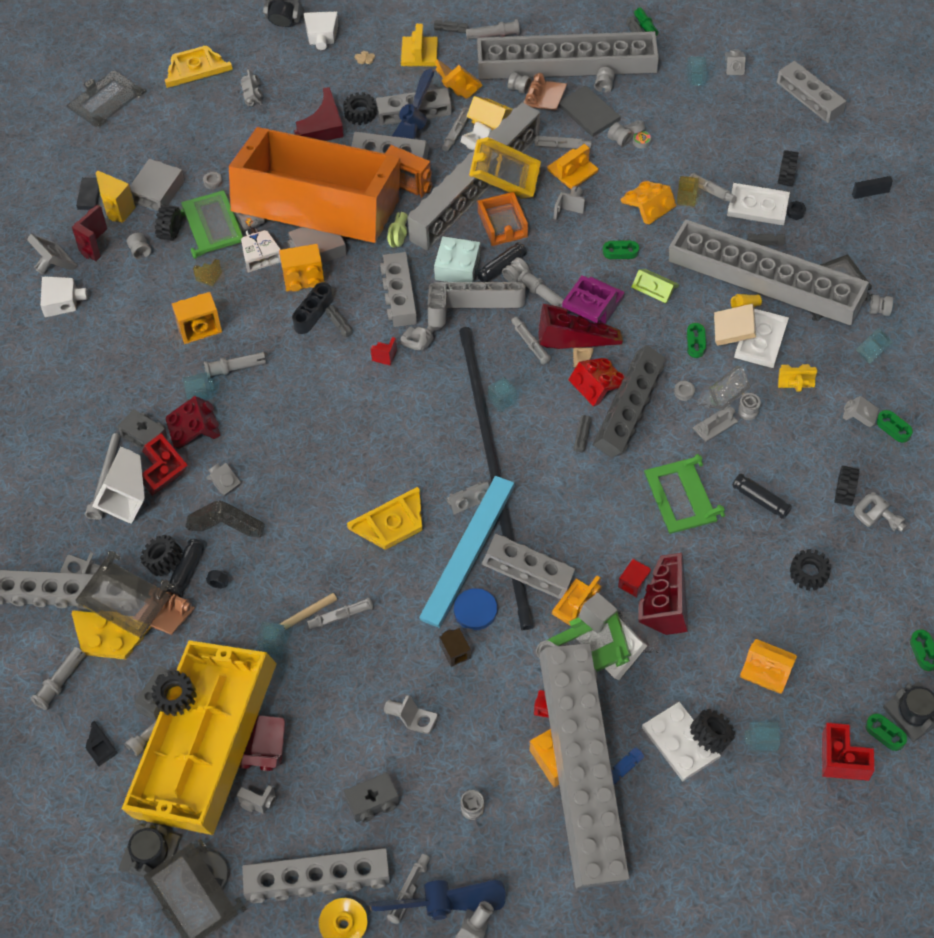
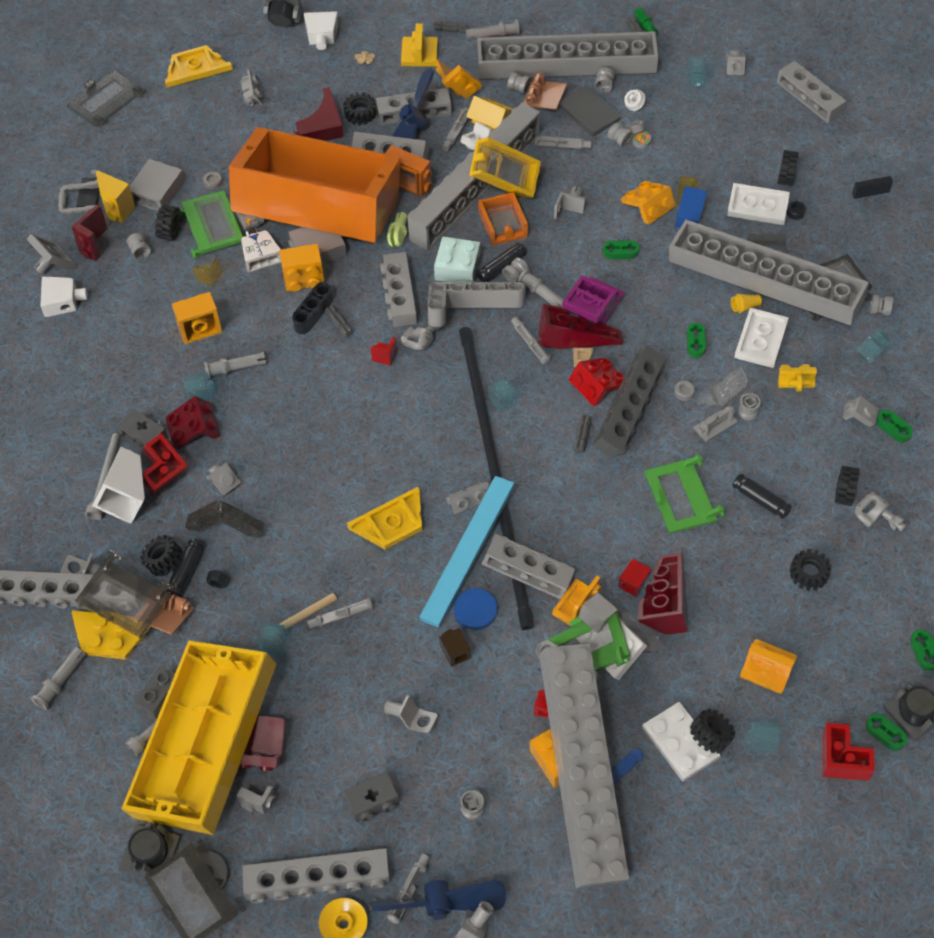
black tile [85,720,118,767] -> none
black tyre [151,671,197,716] -> none
light orange bracket [547,144,598,189] -> none
lime panel [631,269,679,303] -> none
light grey piece [688,173,737,203] -> none
tan tile [714,304,756,346] -> none
none -> light grey piece [58,170,99,214]
none -> white hat [624,90,645,111]
none -> blue panel [675,186,707,228]

